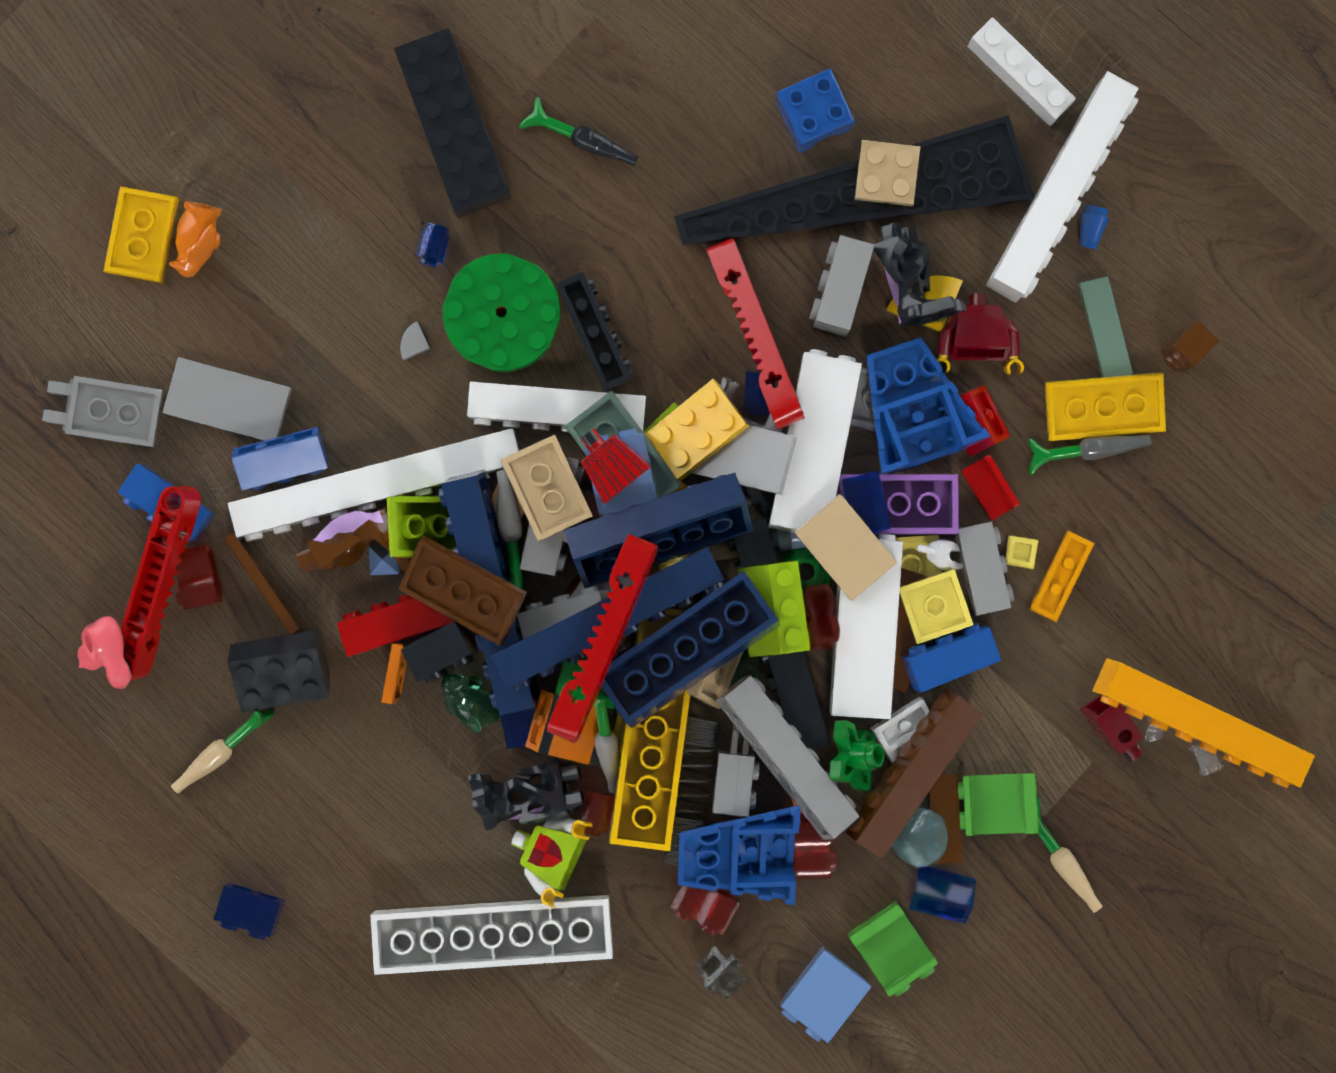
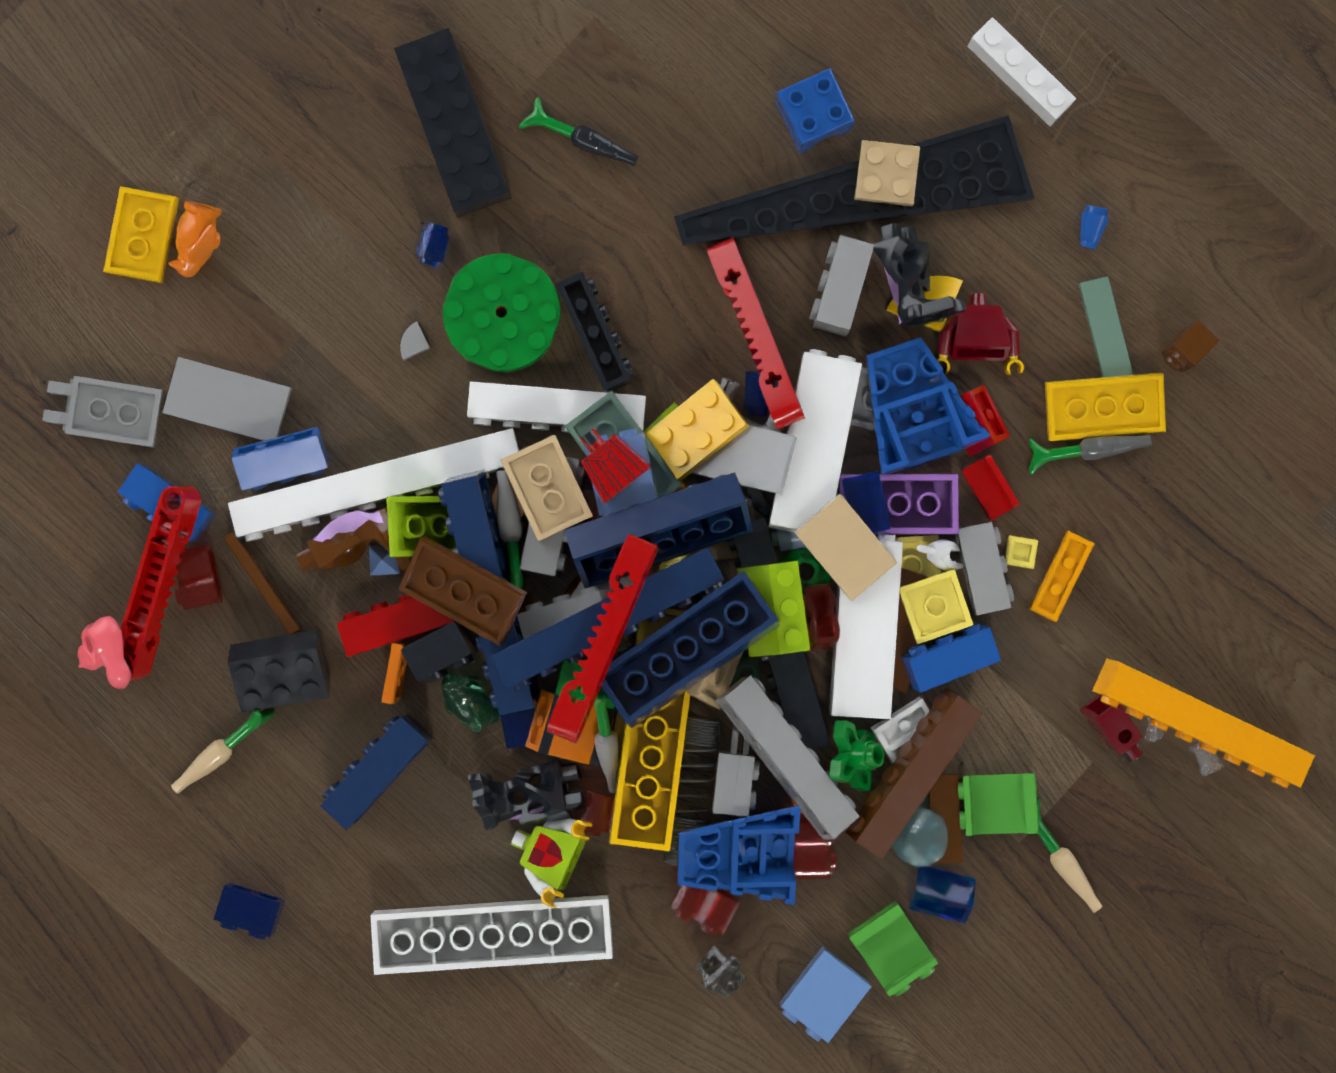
white brick [986,71,1139,303] -> none
none -> dark blue brick [320,714,433,830]

